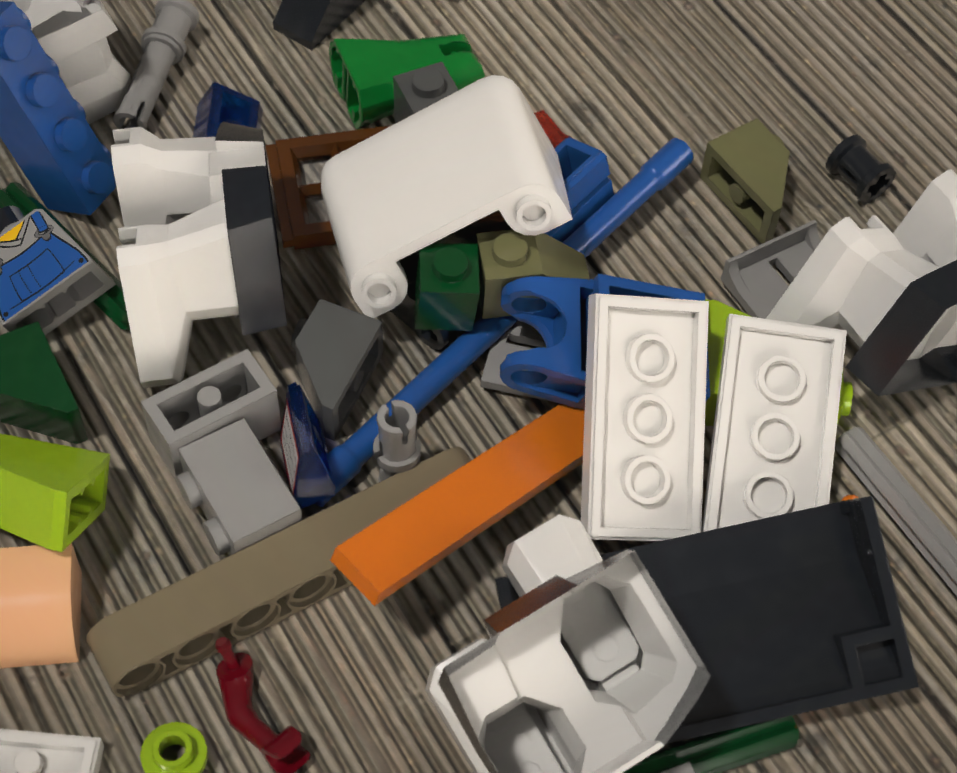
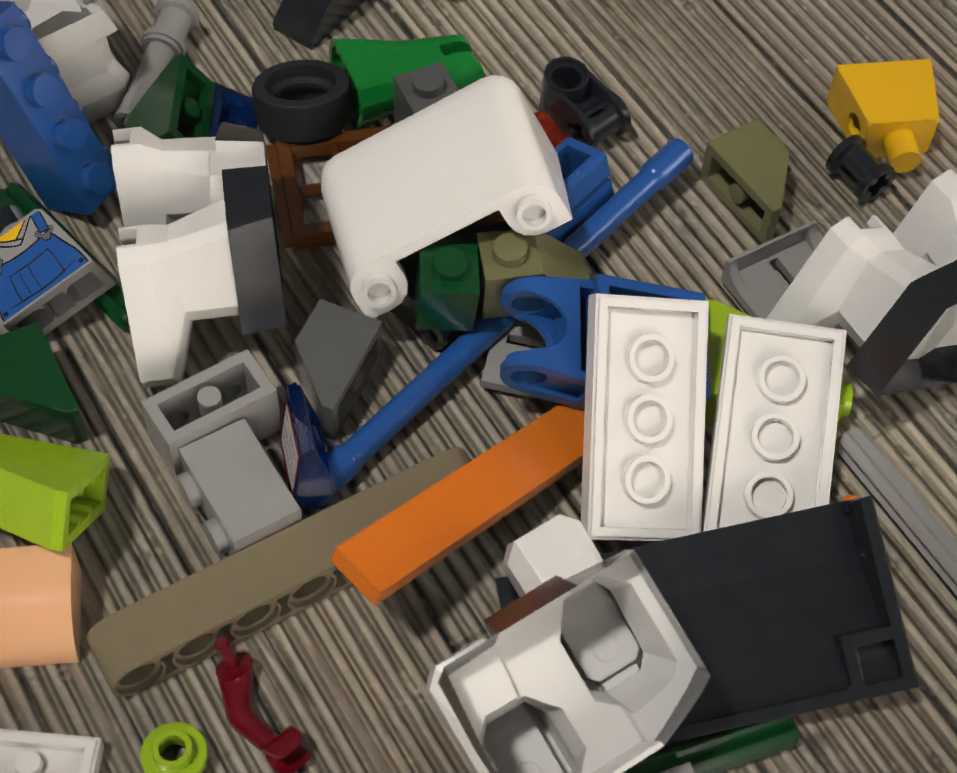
light grey pin [373,400,421,482] -> none
none -> dark green slope [125,53,216,139]
none -> black tyre [252,60,353,143]
none -> black piece [539,57,631,149]
none -> yellow torso [826,59,939,173]

